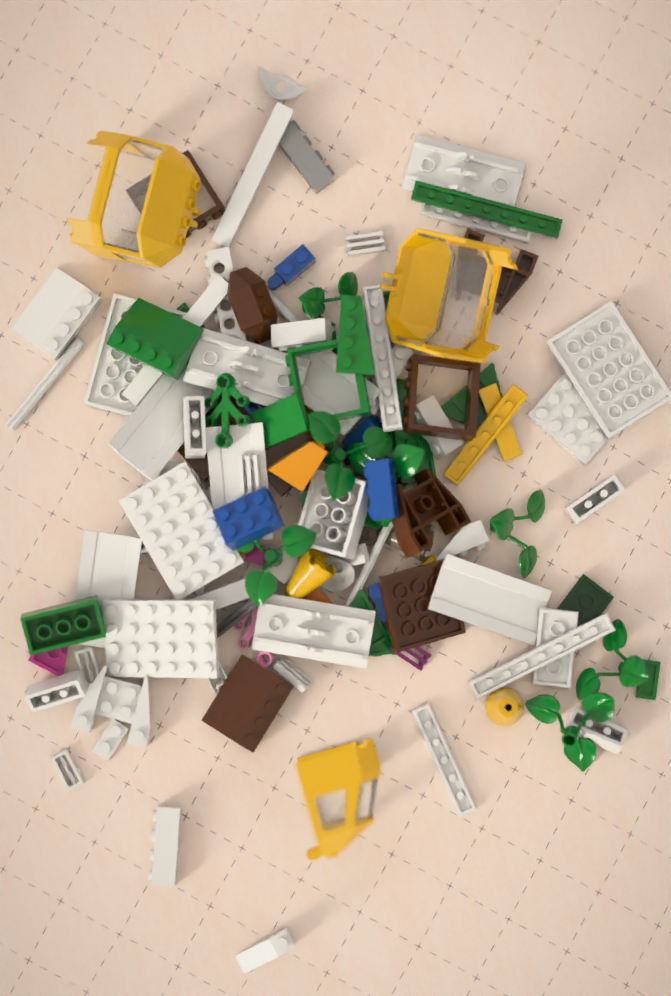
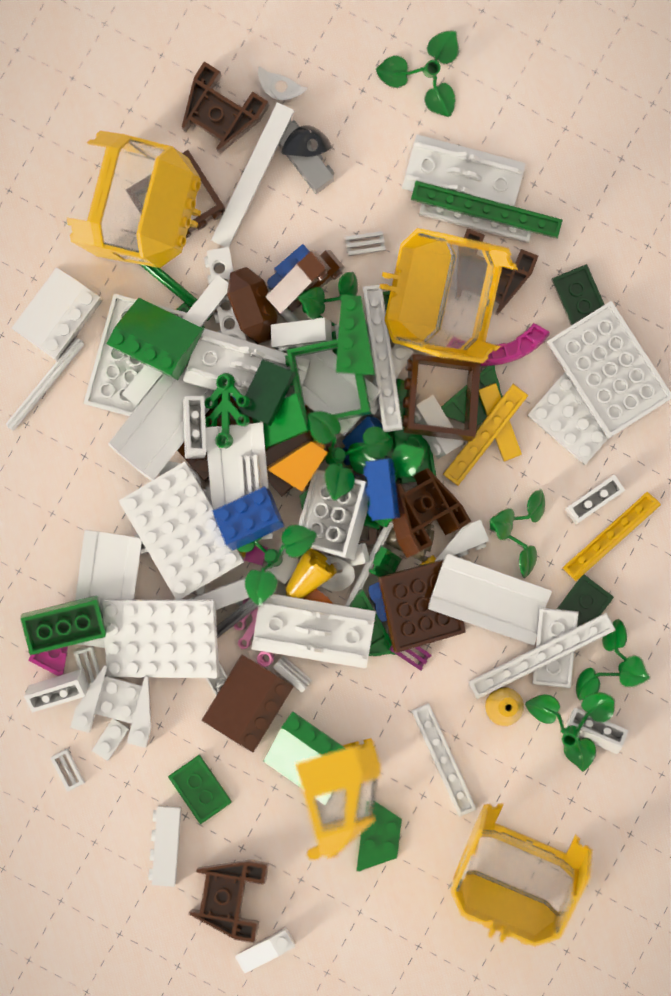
green tile [635,659,661,700] -> none
none -> green axle [138,258,213,321]
none -> green tile [168,754,232,825]
none -> reddish brown wedge [182,61,269,154]
none -> reddish brown wedge [189,860,269,943]
none -> dark green tile [238,359,296,426]
none -> slope [264,711,347,805]
none -> reddish brown wedge [265,250,345,314]
none -> black piece [282,125,331,157]
none -> green wing [356,796,402,871]
none -> green plate [369,546,402,577]
none -> green plant [376,31,459,117]
none -> dark pink tile [448,323,550,366]
none -> windscreen [450,803,593,947]
none -> dark green plate [551,264,605,326]
none -> yellow tile [562,492,661,581]

